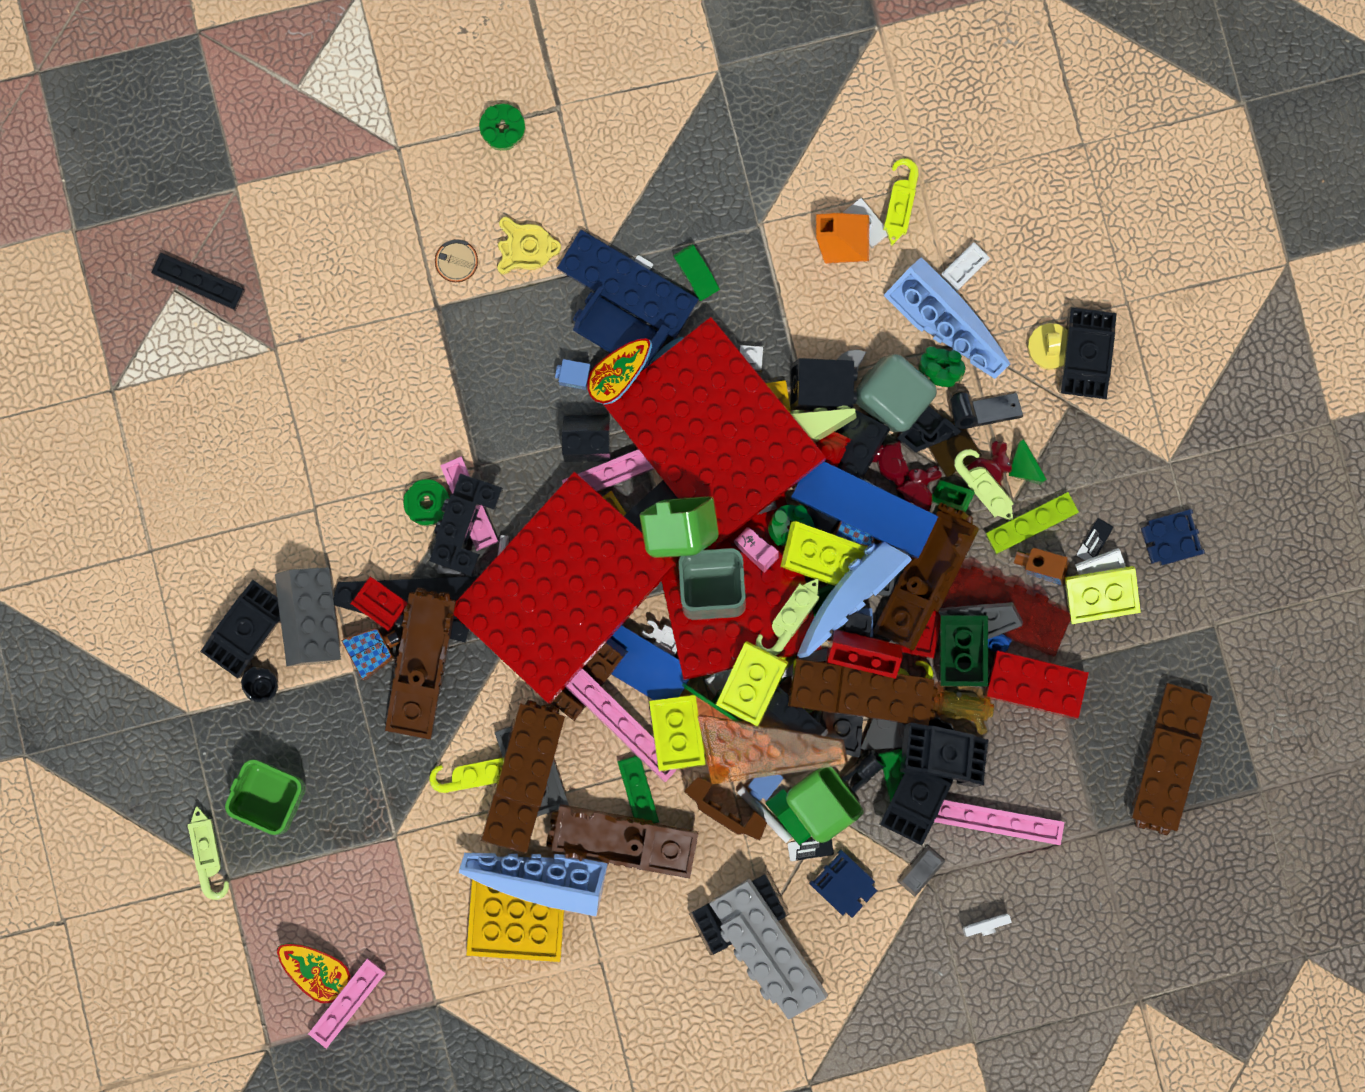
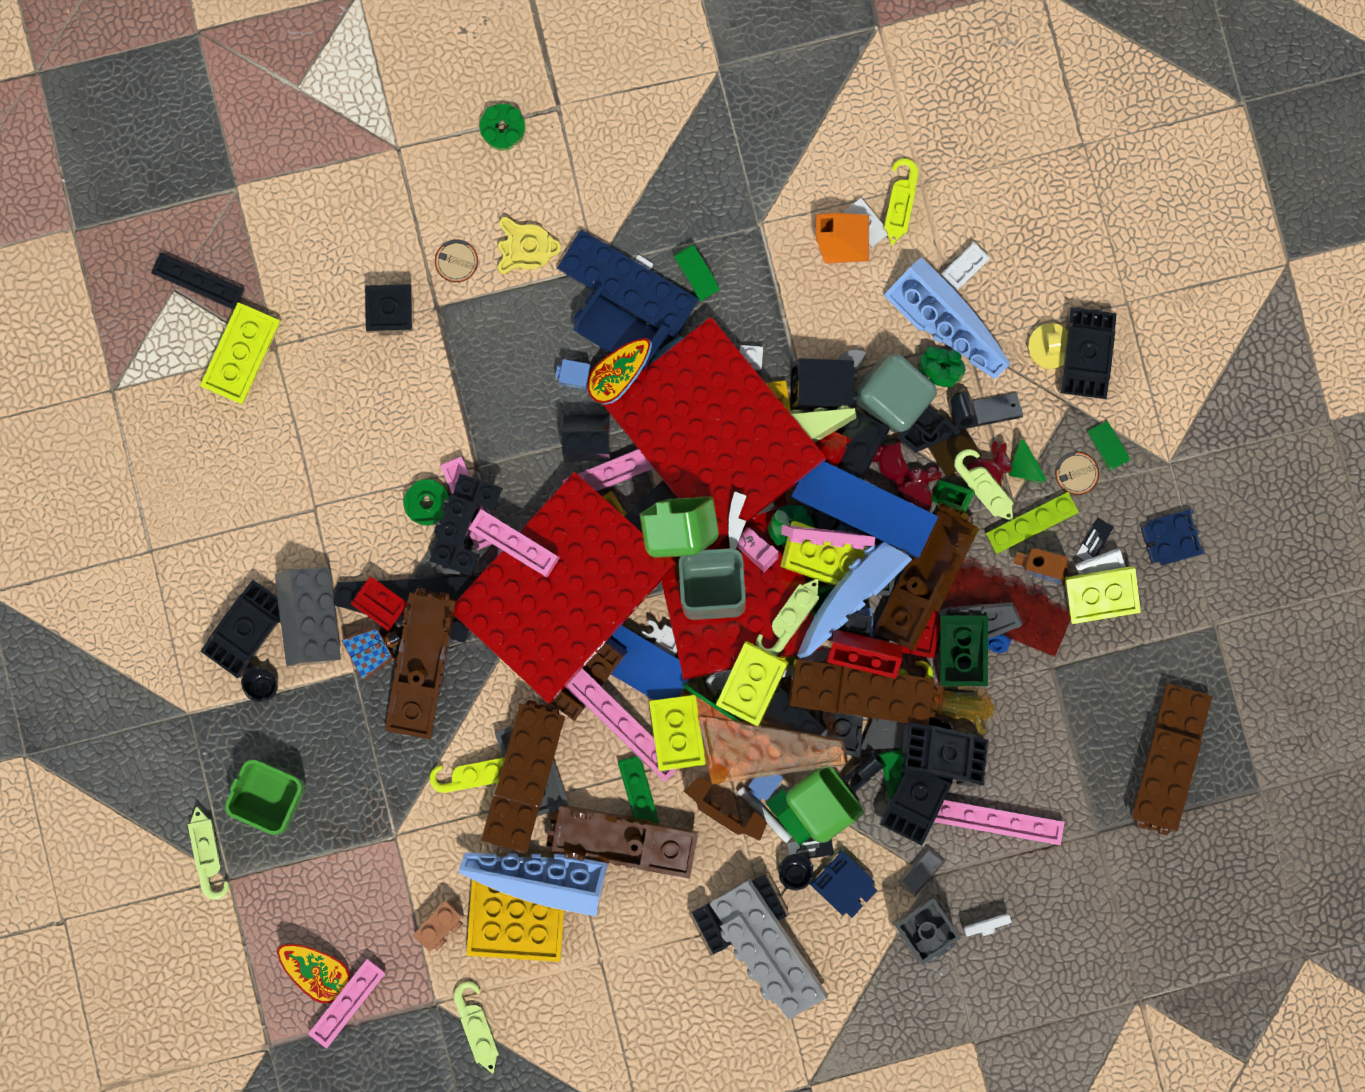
red brick [984,651,1089,719] -> none
none -> neon yellow plate [200,302,281,405]
none -> black panel [365,284,414,336]
none -> nougat brick [412,900,464,952]
none -> yellowish green plate [454,981,499,1073]
none -> bright pink plate [469,509,559,577]
none -> white sticker [728,492,746,549]
none -> black hair [778,853,814,891]
none -> bright pink plate [781,525,875,549]
none -> dark grey brick [891,897,961,965]
none -> tan sticker [1055,452,1099,495]
none -> green slope [1087,421,1131,472]

